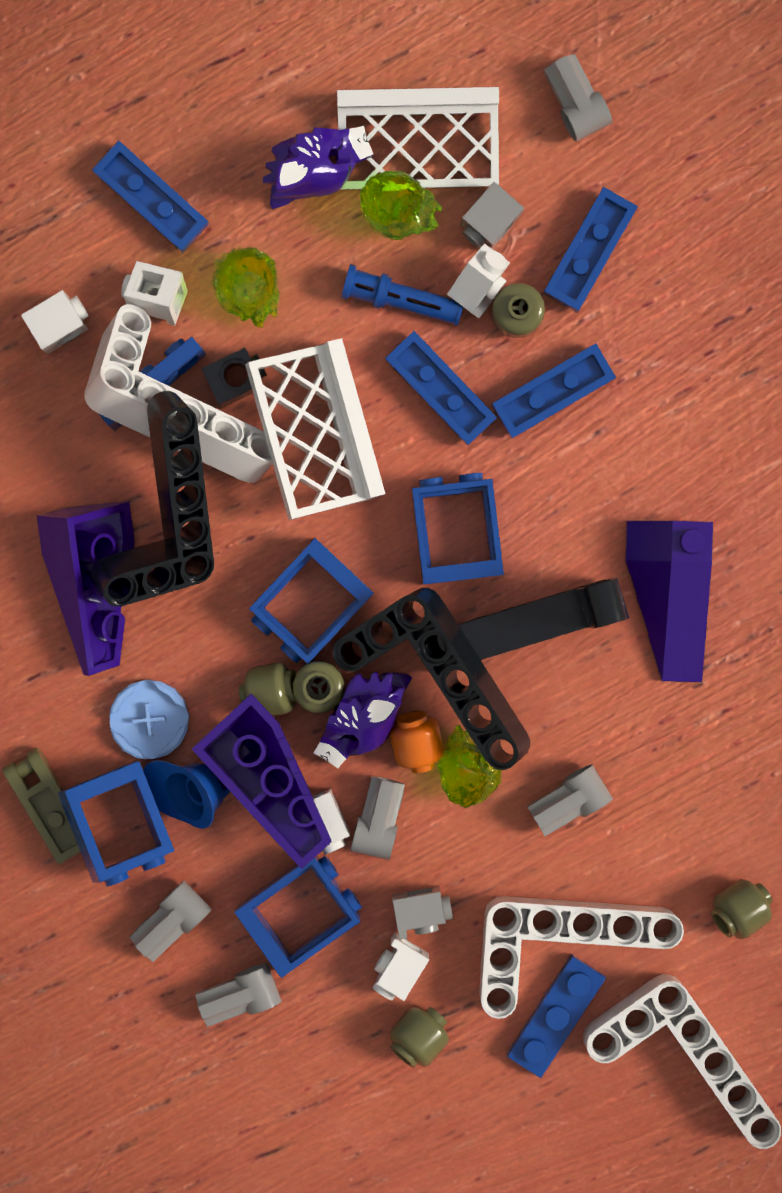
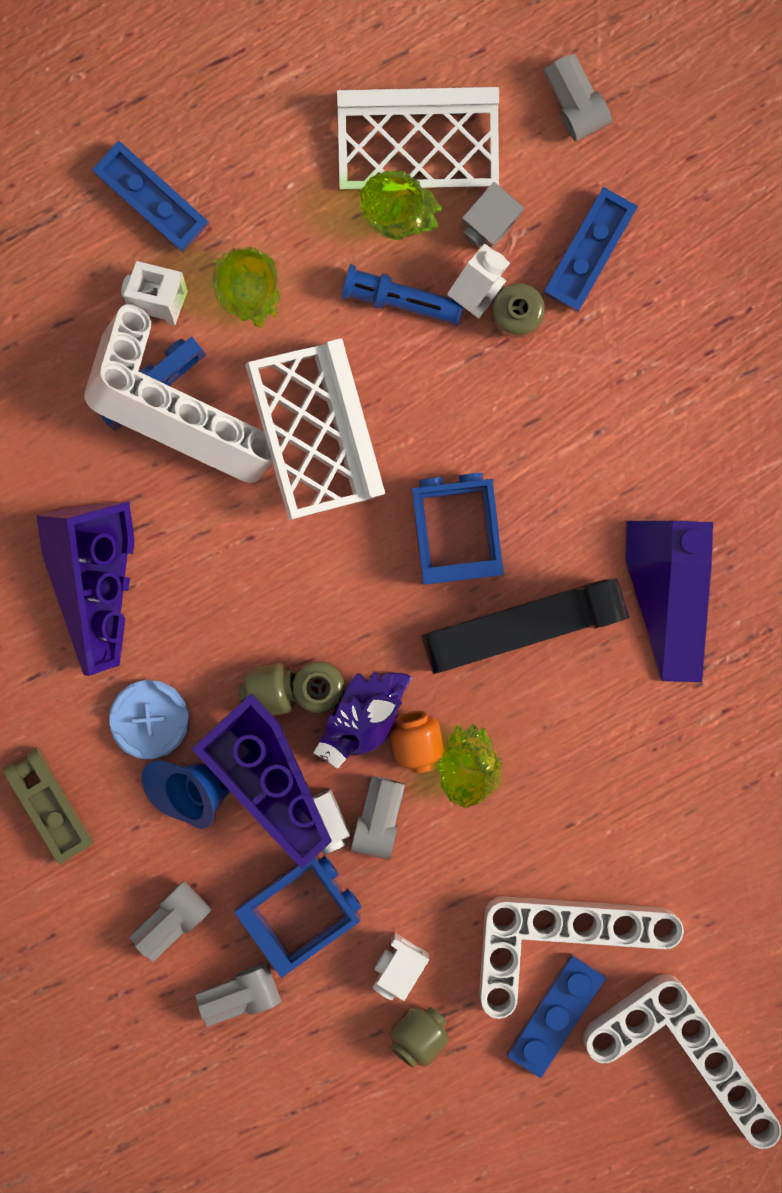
white brick [21,290,89,354] -> none
blue window [58,761,174,887] -> none
black beam [90,391,214,607] -> none
black brick [201,348,267,408] -> none
blue window [249,538,374,664] -> none
dark purple piece [263,126,373,209] -> none
black beam [333,588,530,770] -> none
blue plate [385,331,497,446] -> none
light grey brick [392,886,453,940] -> none
blue plate [492,343,616,439] -> none
light grey piece [527,764,613,836] -> none
olive head [711,879,772,939] -> none

